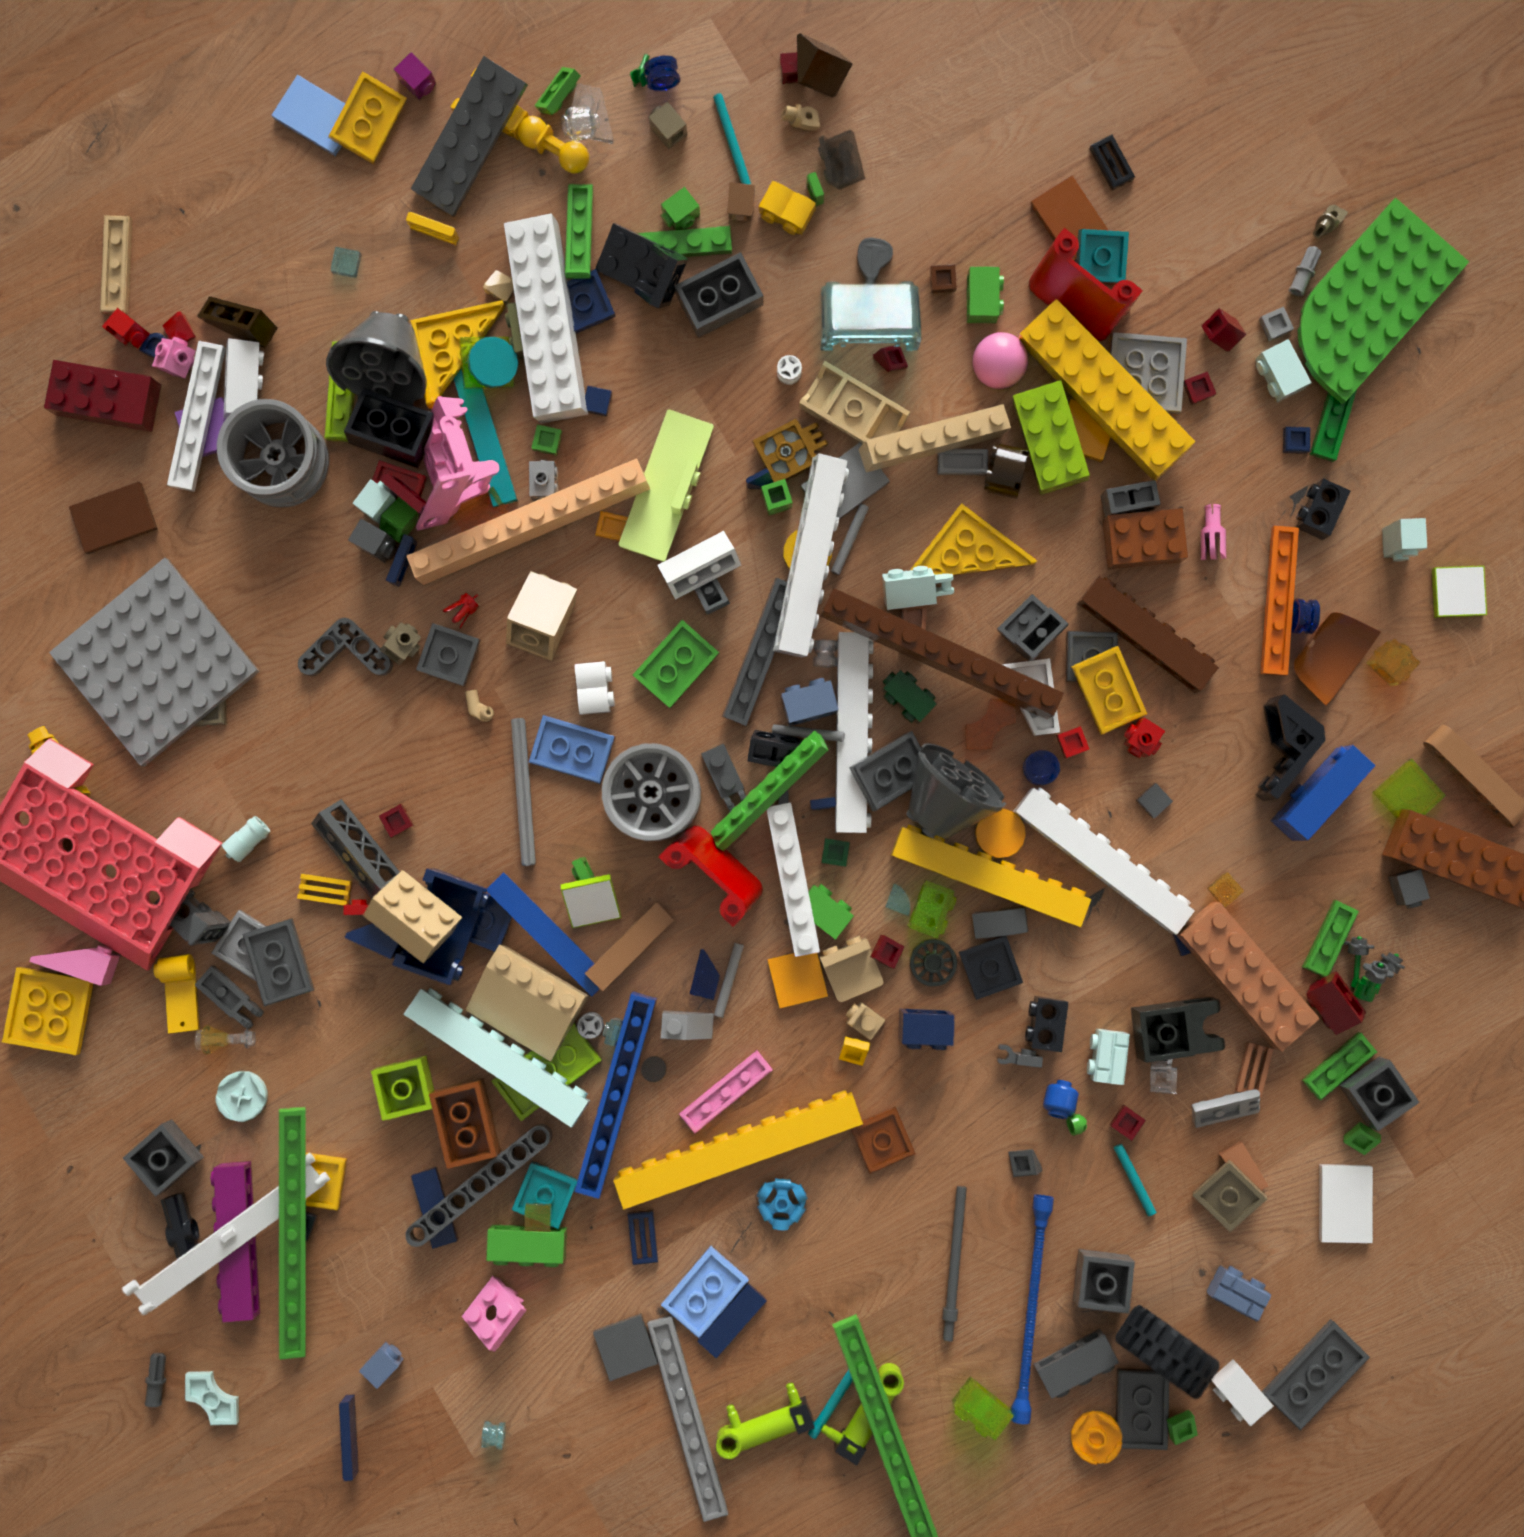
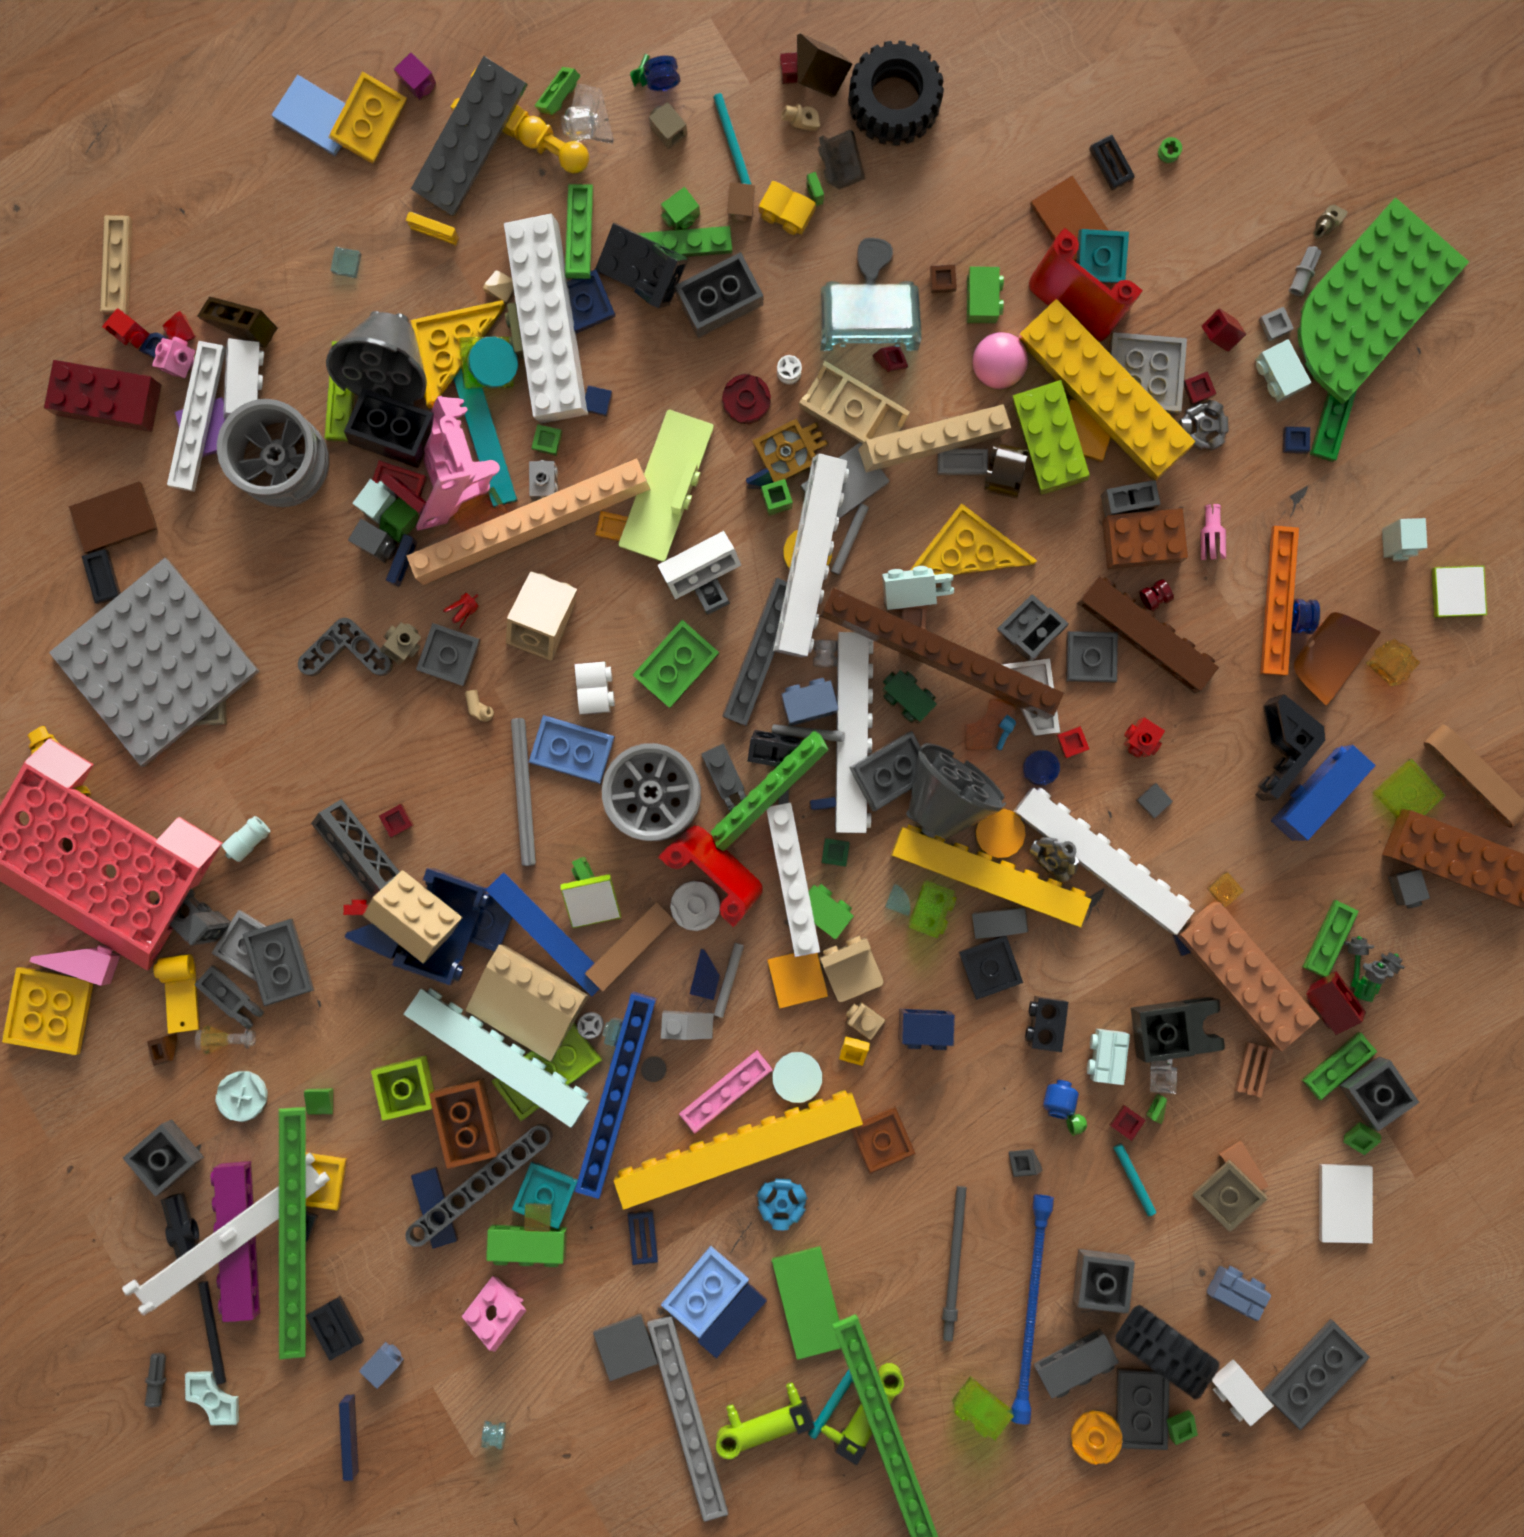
yellow tile [297,874,352,906] -> none
dark red plate [870,935,905,969] -> none
pearl dark grey wheel [910,939,957,986] -> none
dark grey plate [997,1044,1043,1068] -> none
yellow tile [1071,646,1147,735] -> none
light grey hinge [1192,1089,1260,1128] -> none
black brick [1296,478,1351,540] -> none
none -> black tile [81,549,121,604]
none -> reddish brown slope [147,1033,177,1066]
none -> black bar [198,1281,226,1385]
none -> bright green slope [304,1088,333,1114]
none -> black plate [306,1295,364,1361]
none -> white tile [670,881,720,931]
none -> dark red tile [722,374,771,424]
none -> bright green tile [772,1246,841,1360]
none -> light aqua tile [773,1052,822,1103]
none -> black tyre [848,40,944,146]
none -> dark azure hand [996,715,1016,750]
none -> flat silver piece [1030,837,1078,882]
none -> dark red wheel [1139,579,1174,612]
none -> bright green slope [1146,1094,1167,1124]
none -> bright green bush [1158,137,1182,163]
none -> flat silver piece [1179,400,1229,451]

